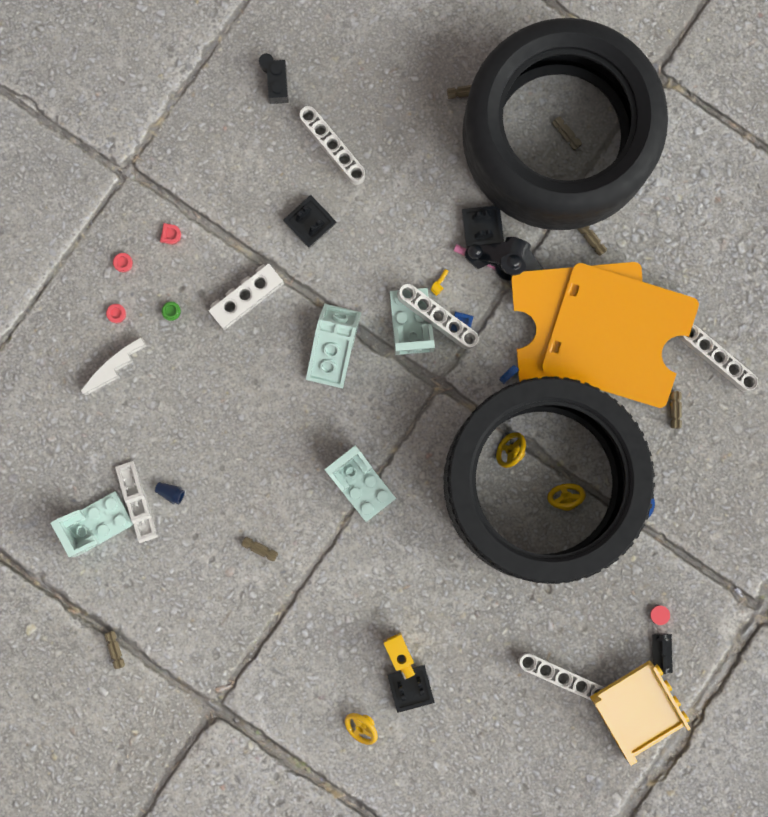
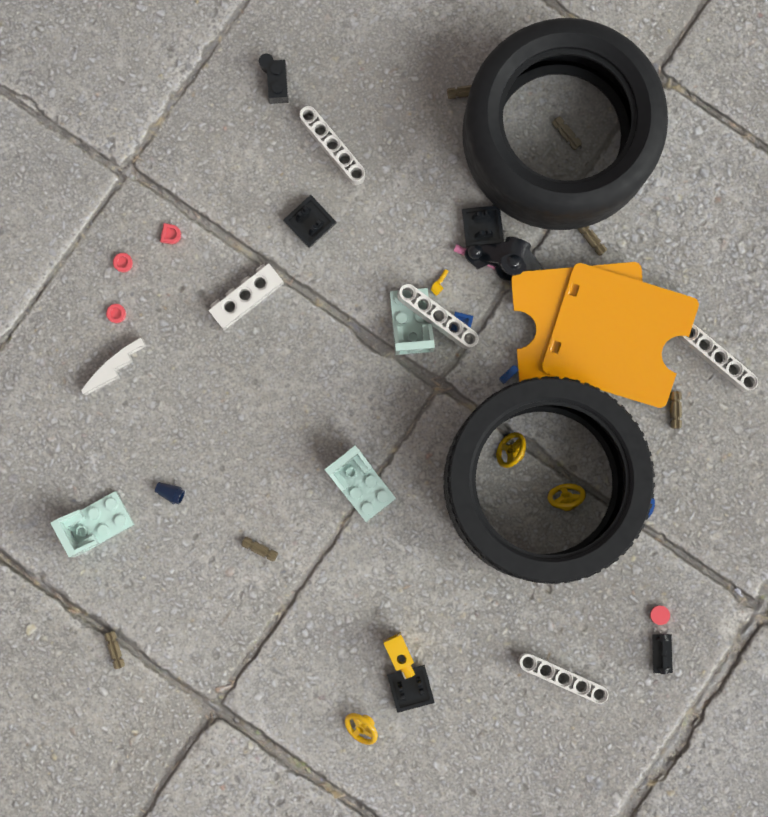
white slope [115,461,158,543] -> none
bright green plate [161,302,181,321] -> none
light aqua bracket [306,303,361,388] -> none
panel [590,660,690,766] -> none

